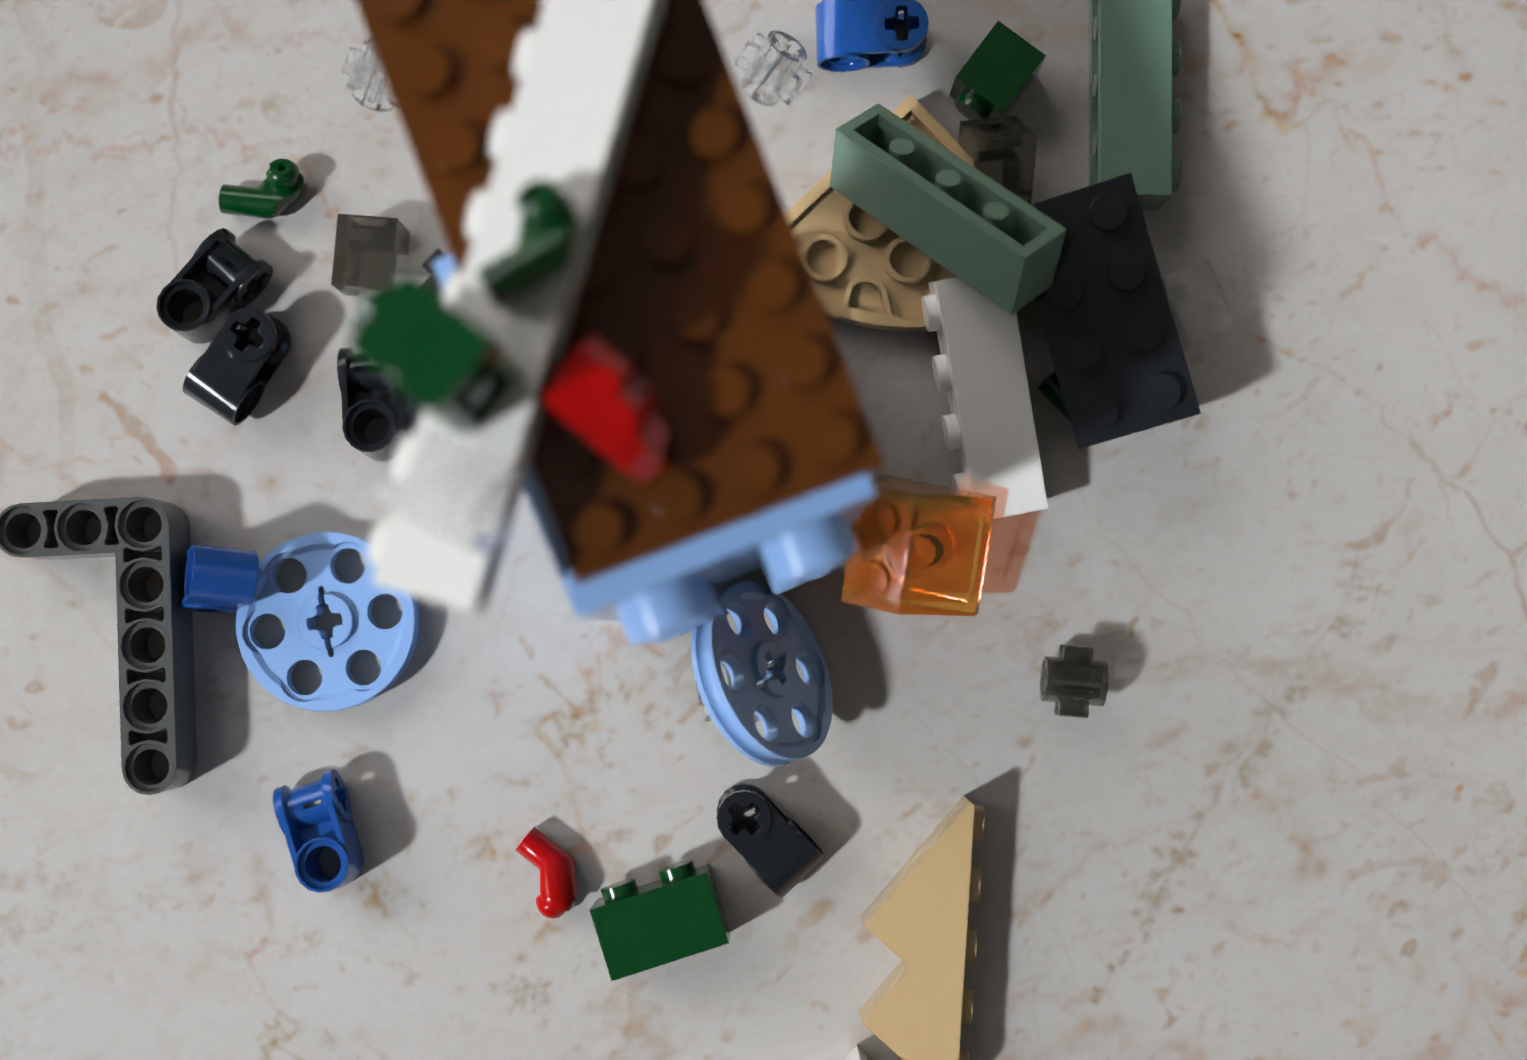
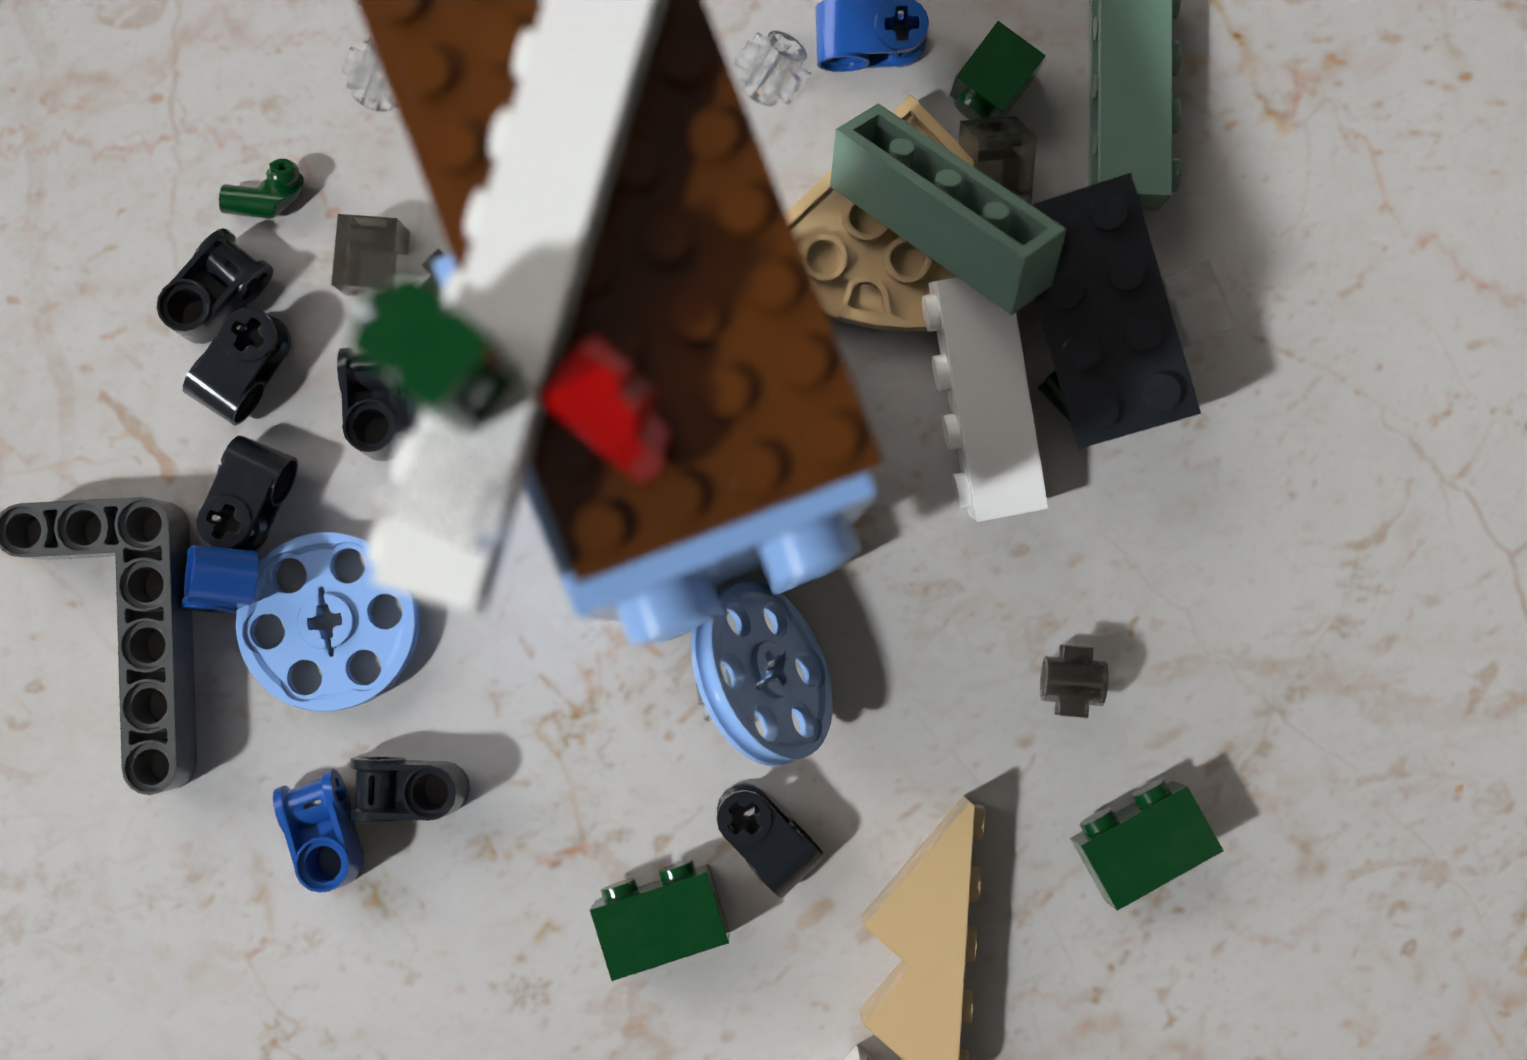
dark green arm [475,179,577,309] -> none
red arm [515,827,578,919] -> none
clear orange slope [841,474,997,616] -> none
none -> black piece [196,435,298,551]
none -> black piece [348,756,470,822]
none -> dark green brick [1070,778,1224,911]

